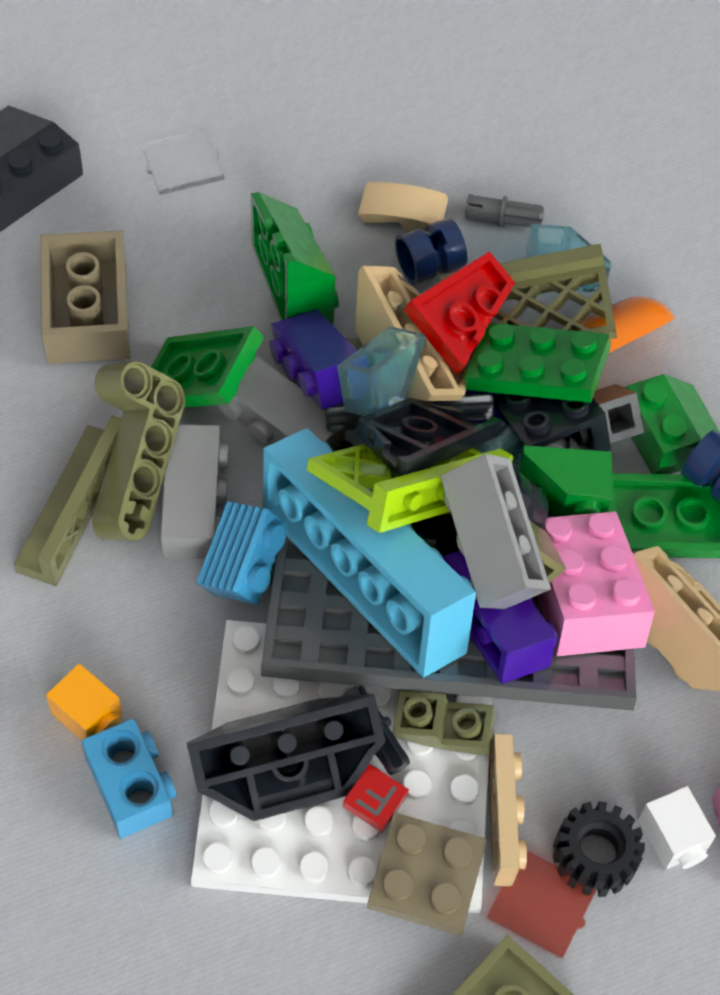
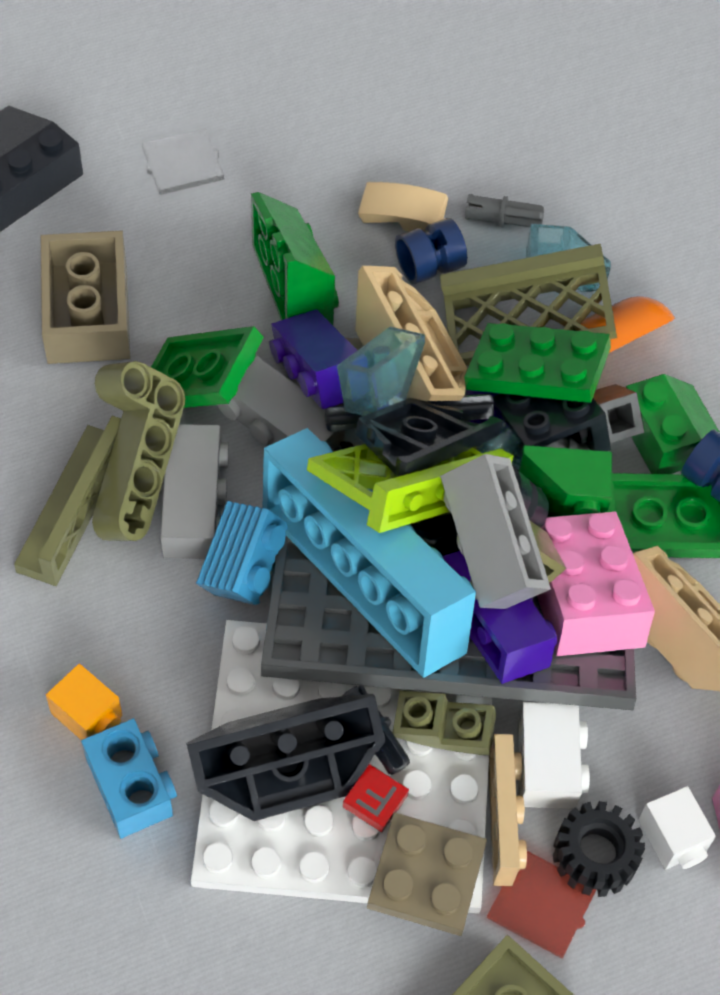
red wing [403,251,515,375] -> none
none -> white brick [518,702,590,809]

